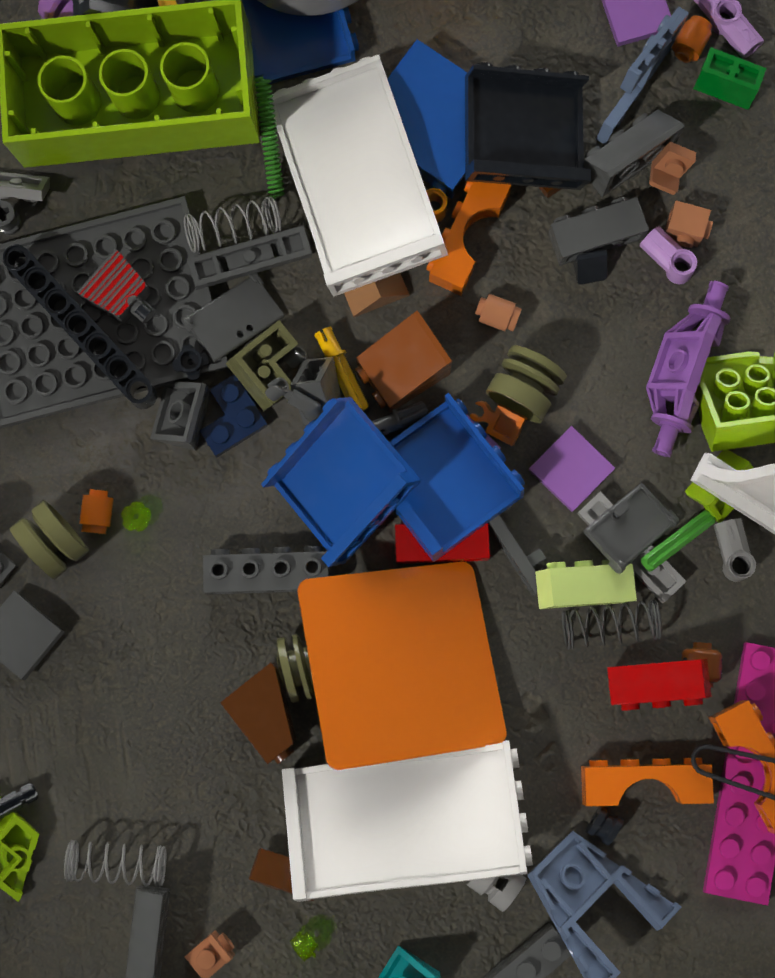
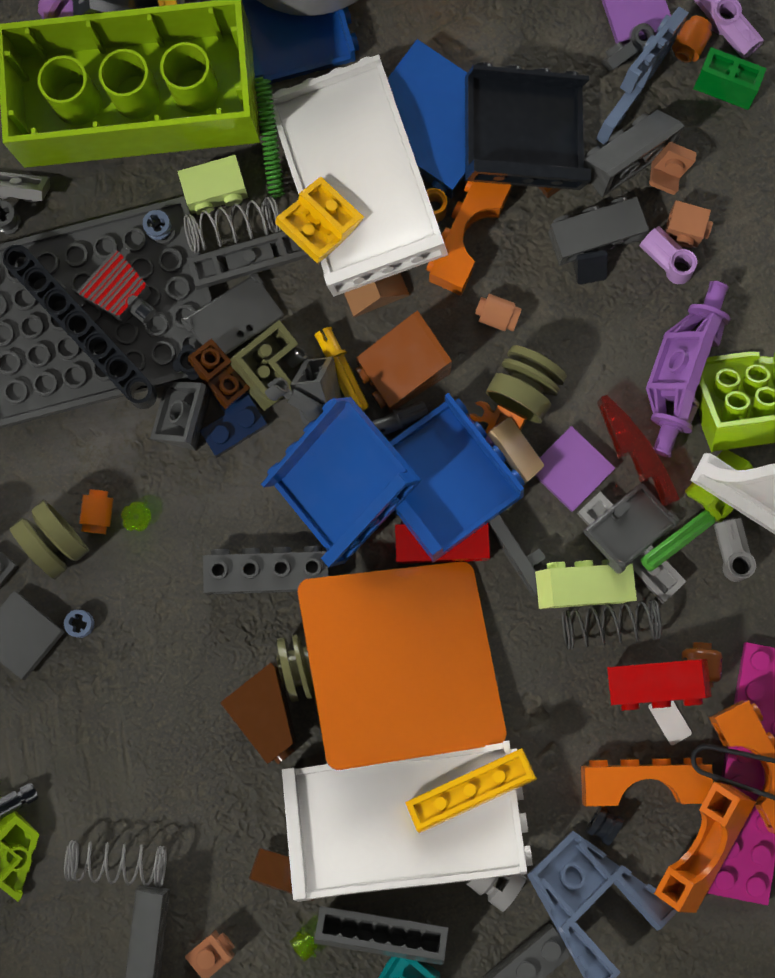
none -> sand blue bush [64,610,95,638]
none -> sand blue bush [142,210,172,240]
none -> yellowish green brick [177,155,248,215]
none -> reddish brown slope [187,338,250,410]
none -> yellow slope [275,177,364,264]
none -> dark grey brick [314,906,448,965]
none -> yellow tile [405,748,537,833]
none -> tan slope [488,417,544,483]
none -> clear red slope [597,395,680,507]
none -> dark grey plate [601,23,655,71]
none -> white sticker [648,701,692,745]
none -> orange arch [654,782,757,913]

